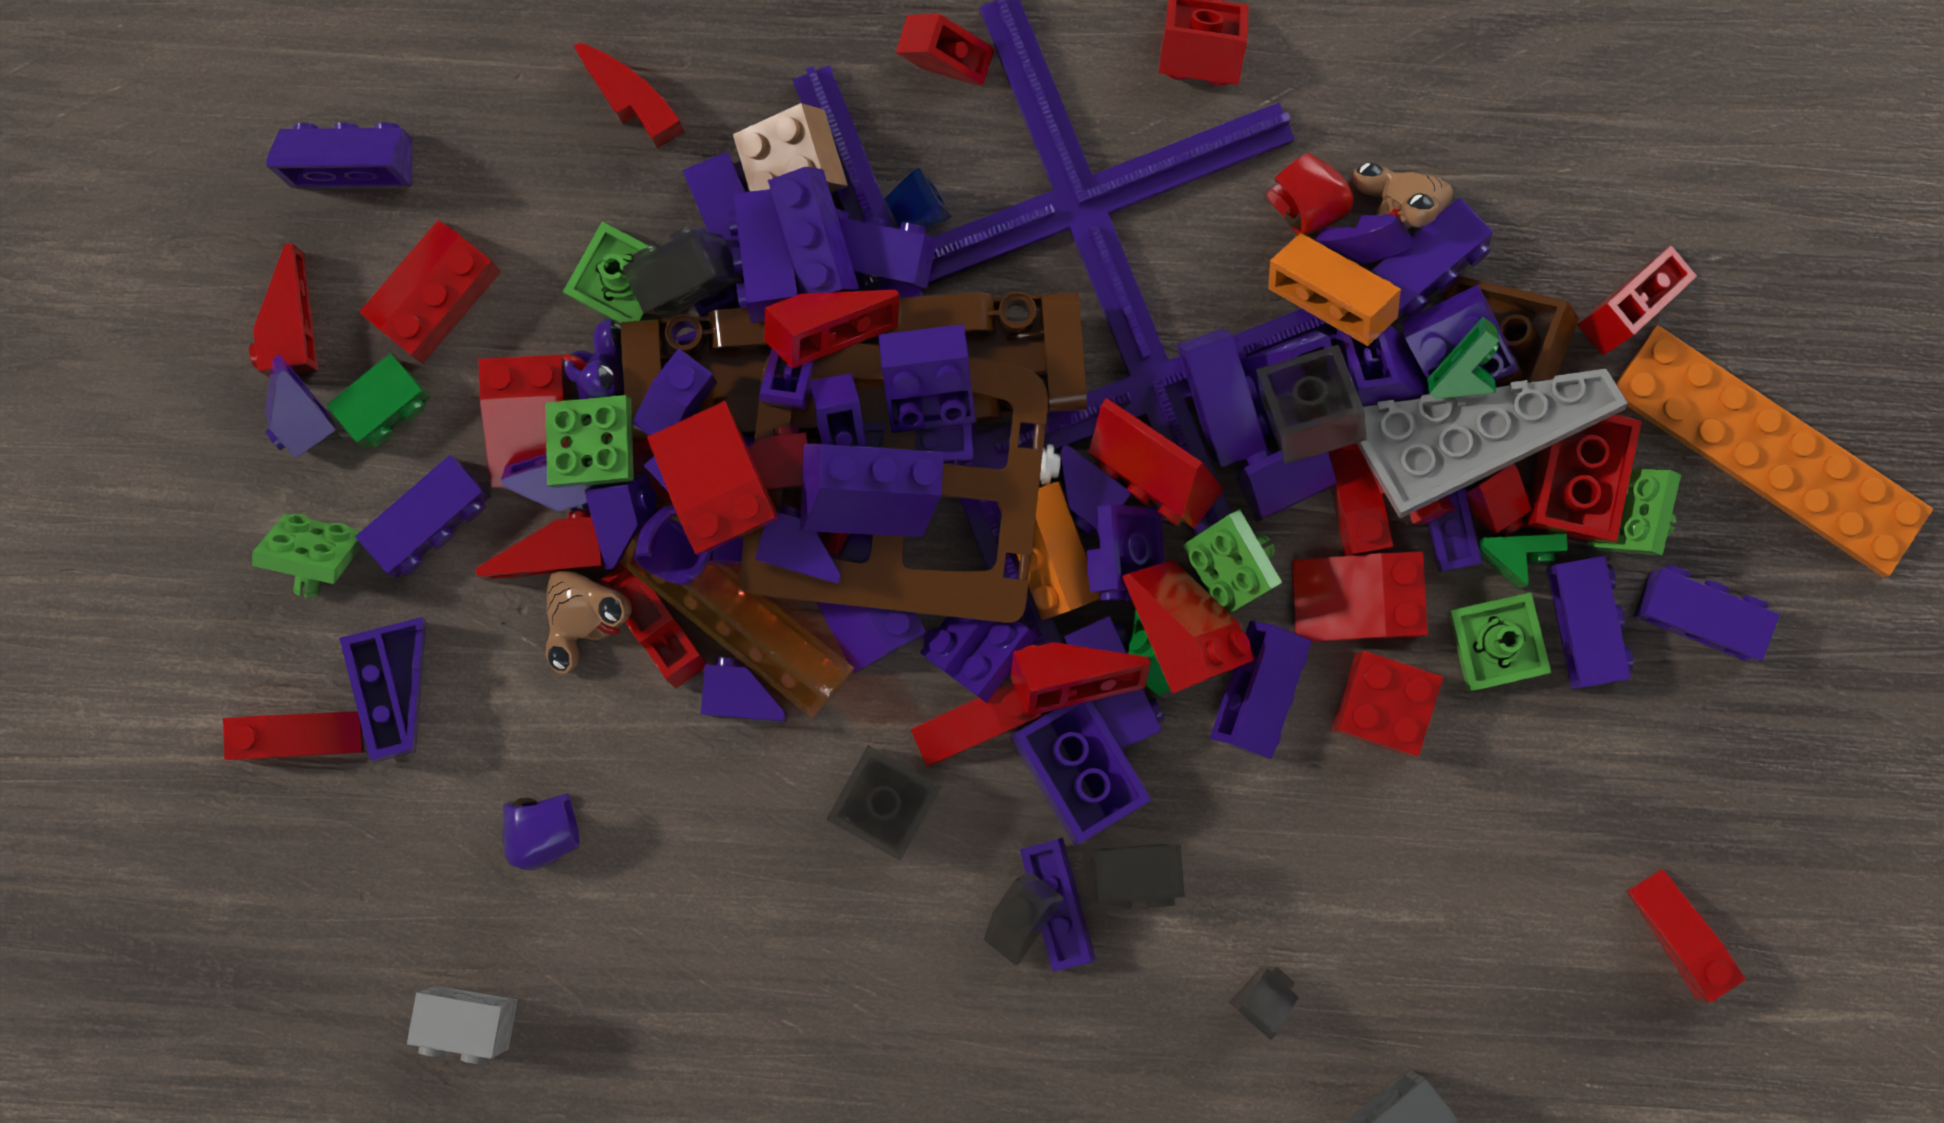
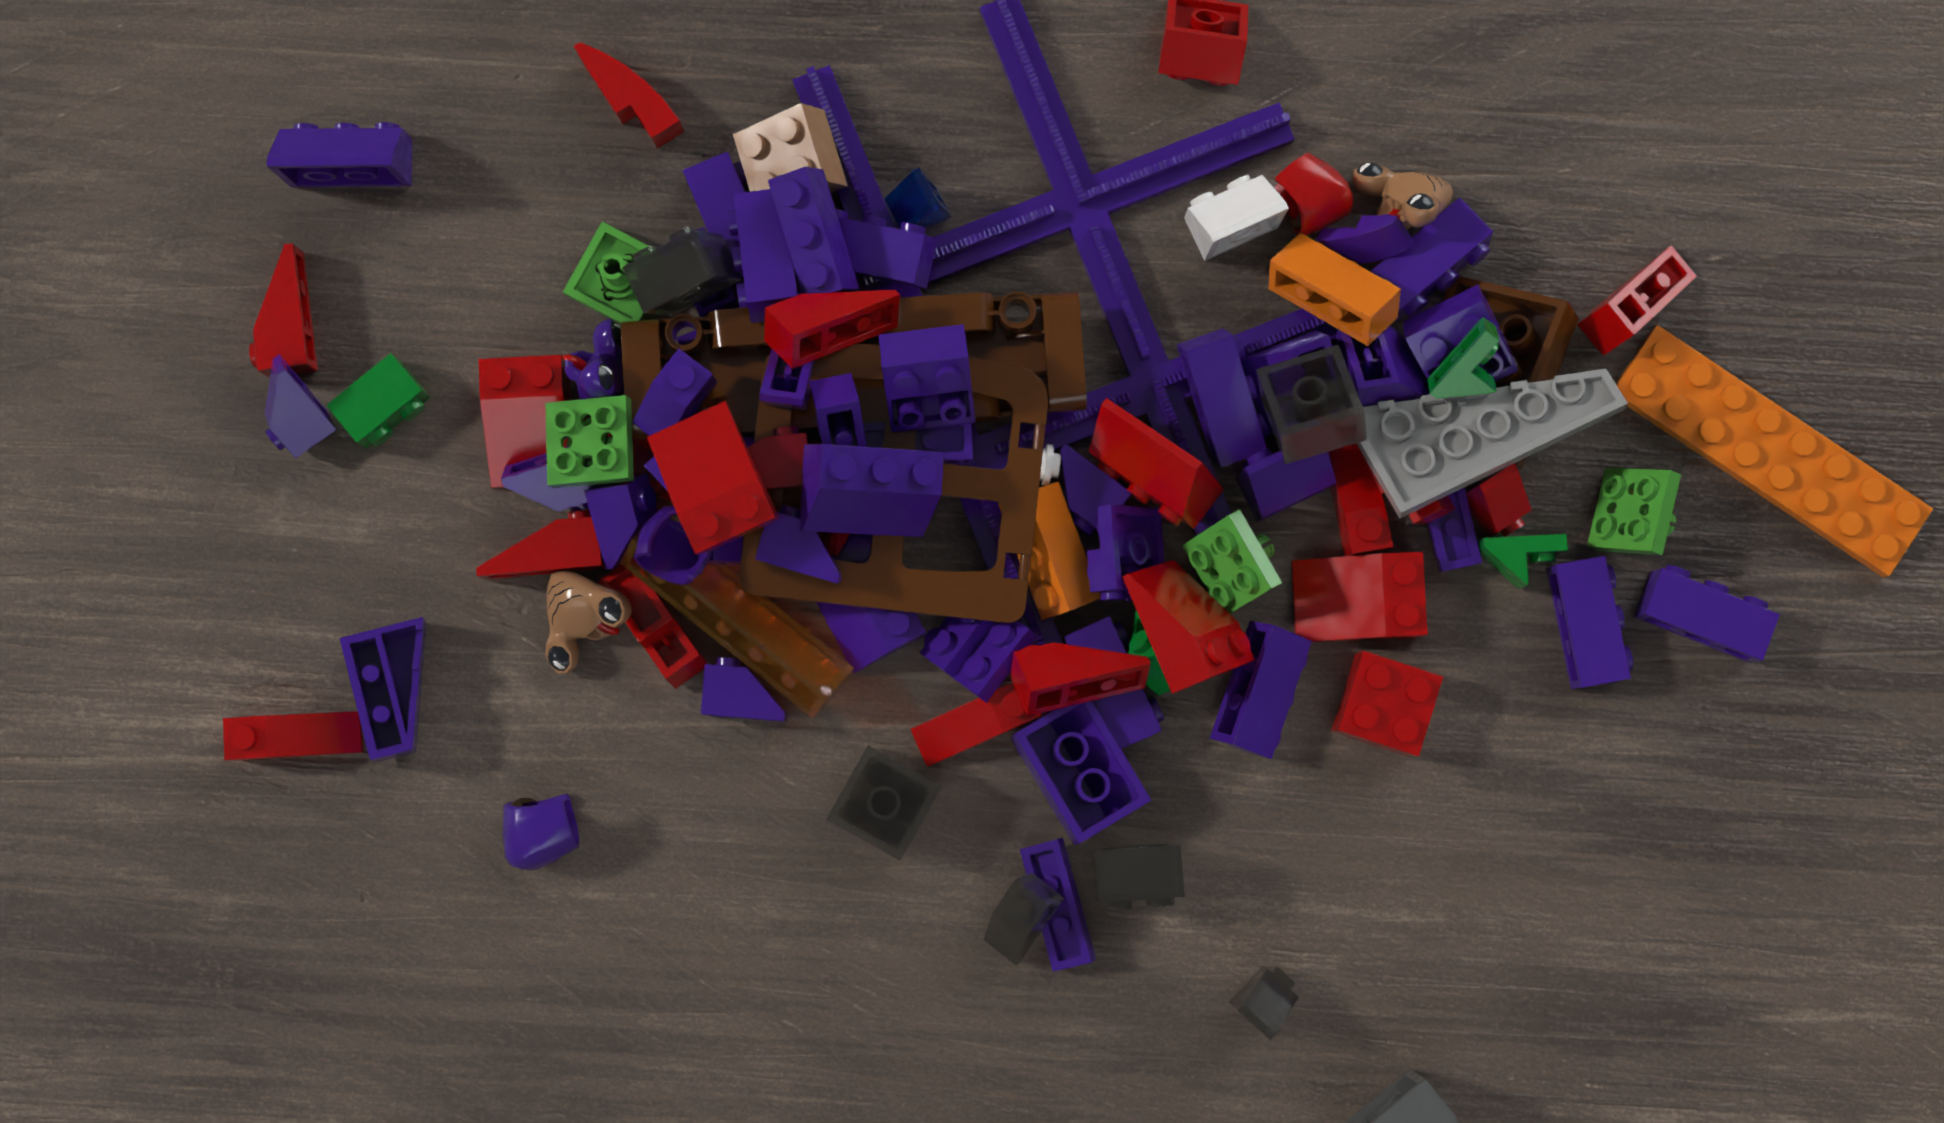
bright green plate [252,514,363,598] -> none
dark purple brick [355,455,491,577] -> none
red slope [359,220,501,364] -> none
light grey brick [407,985,518,1064] -> none
red slope [895,13,995,86] -> none
bright green plate [1448,592,1551,692] -> none
red slope [1522,414,1642,543] -> none
red slope [1626,869,1746,1003] -> none
none -> white slope [1184,175,1289,261]

